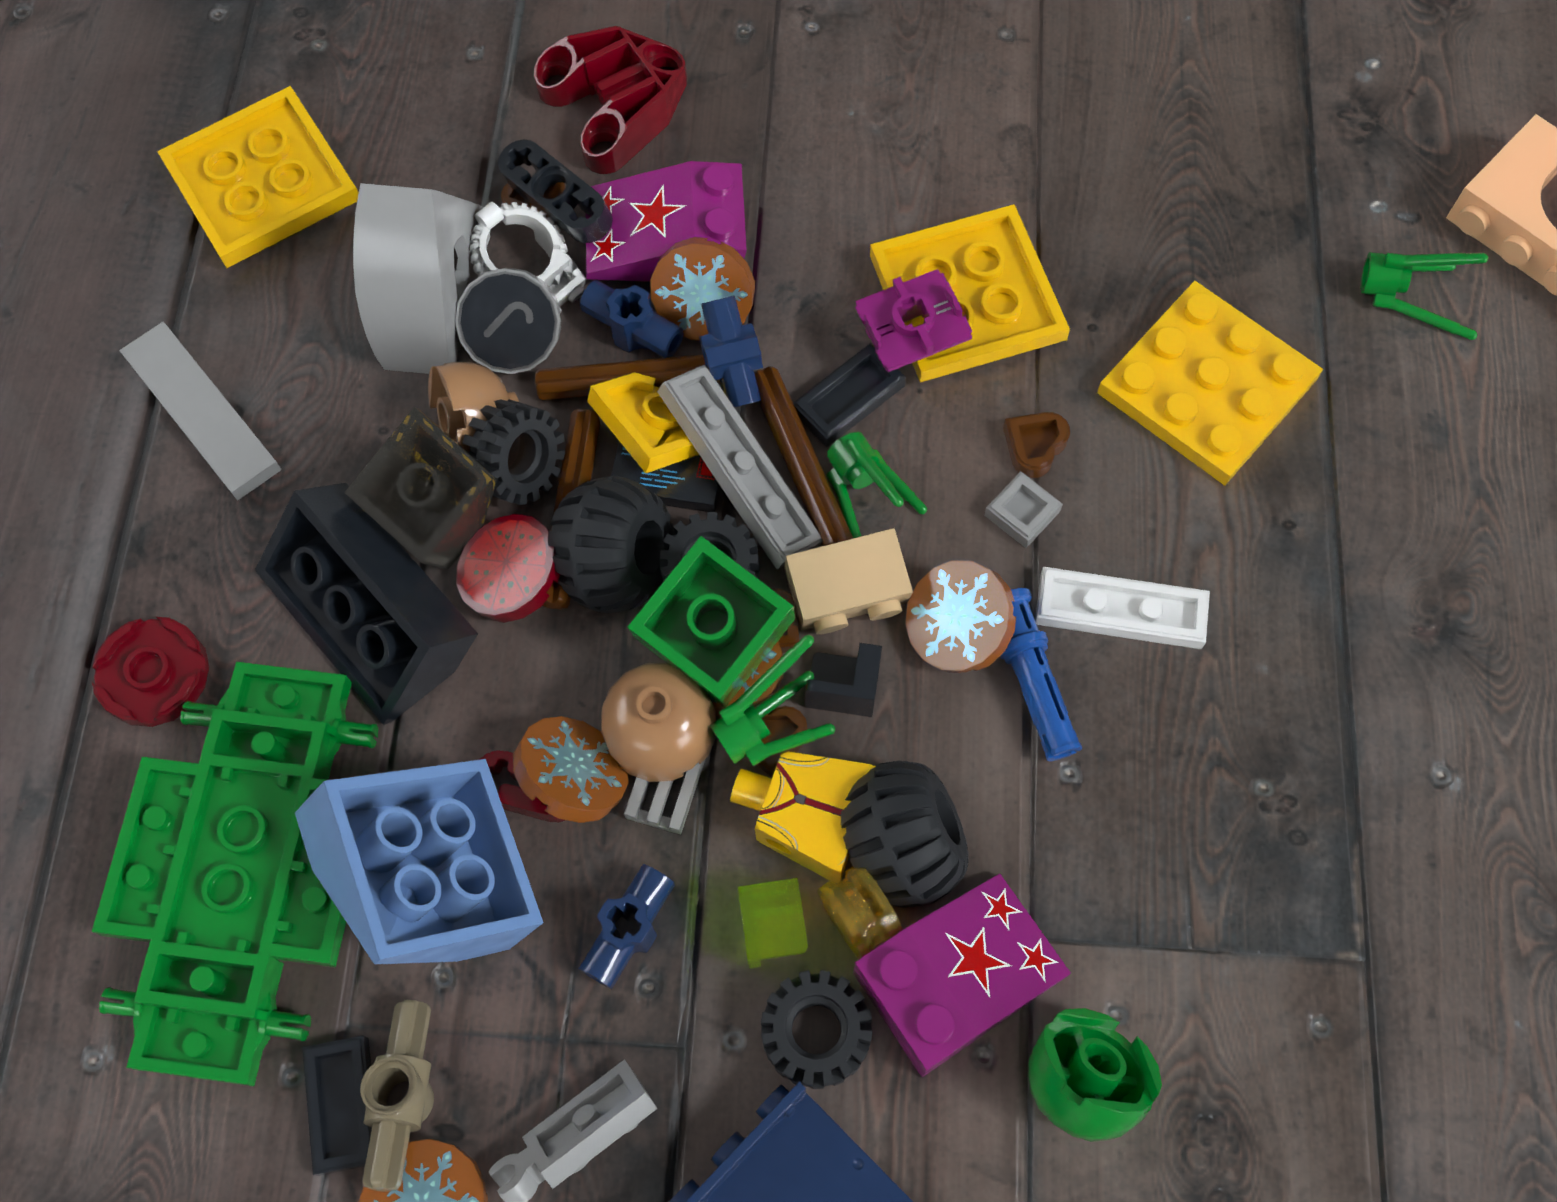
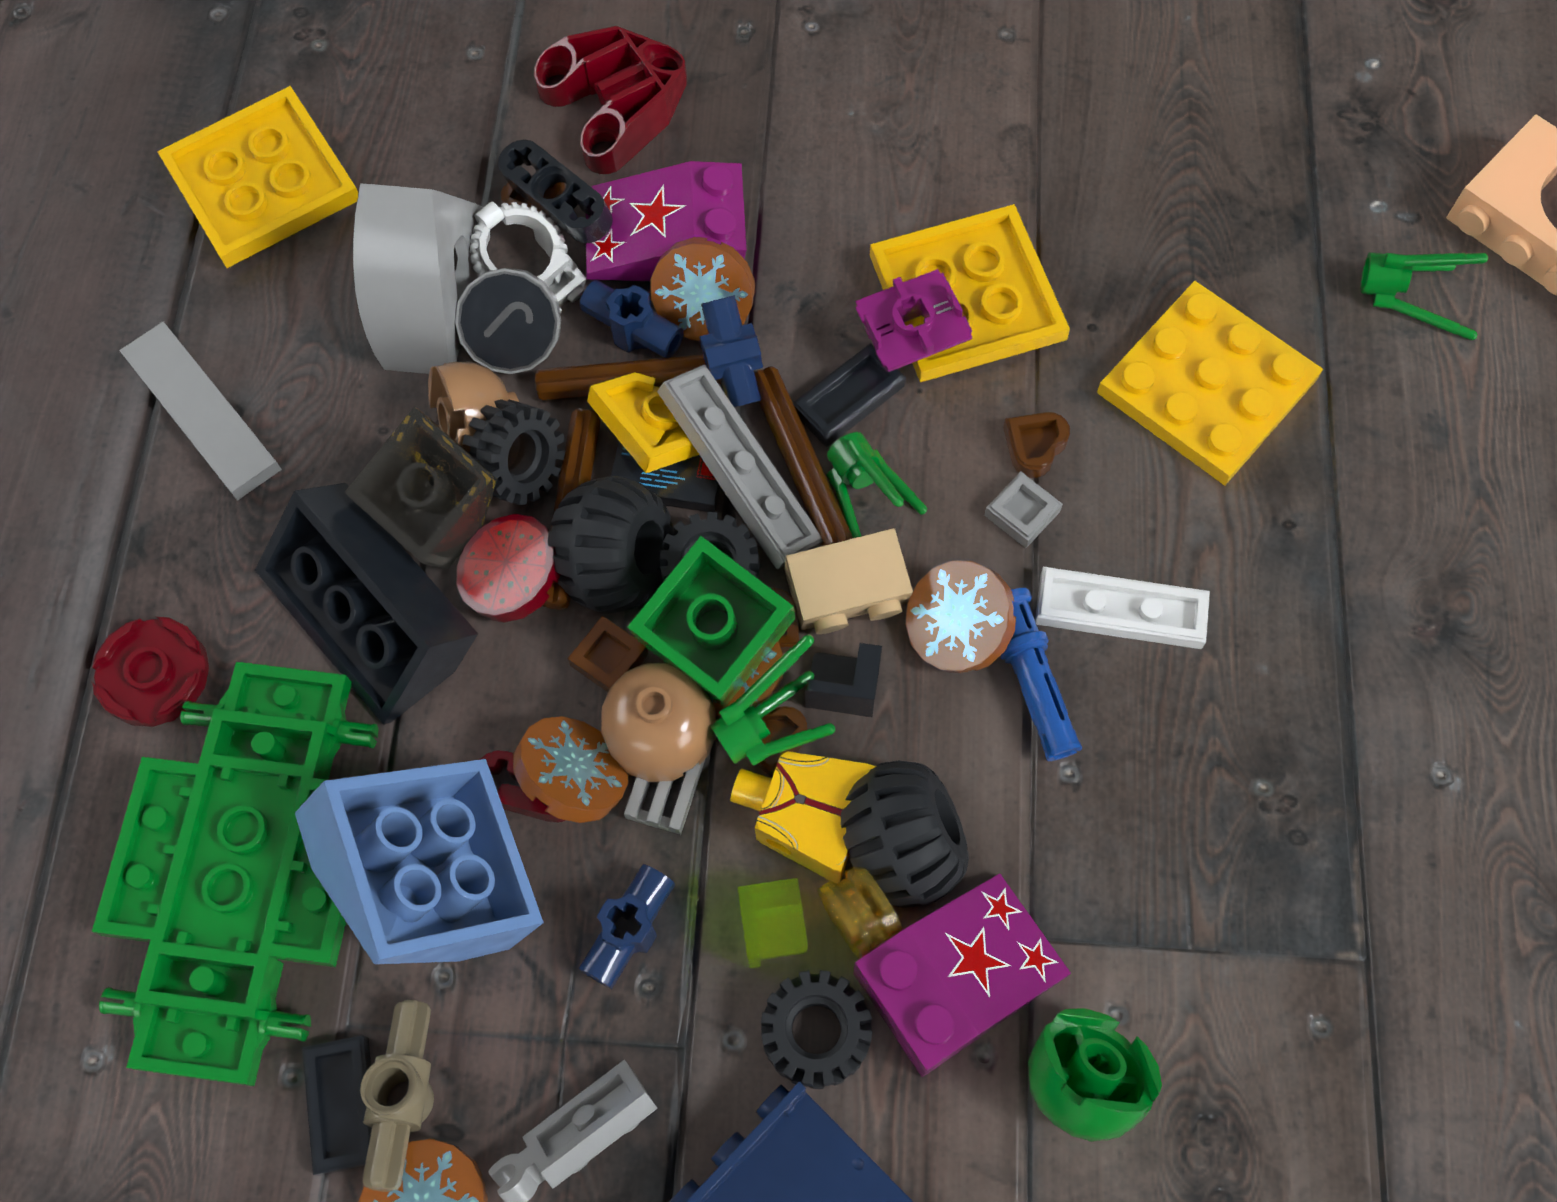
none -> reddish brown plate [567,616,649,692]

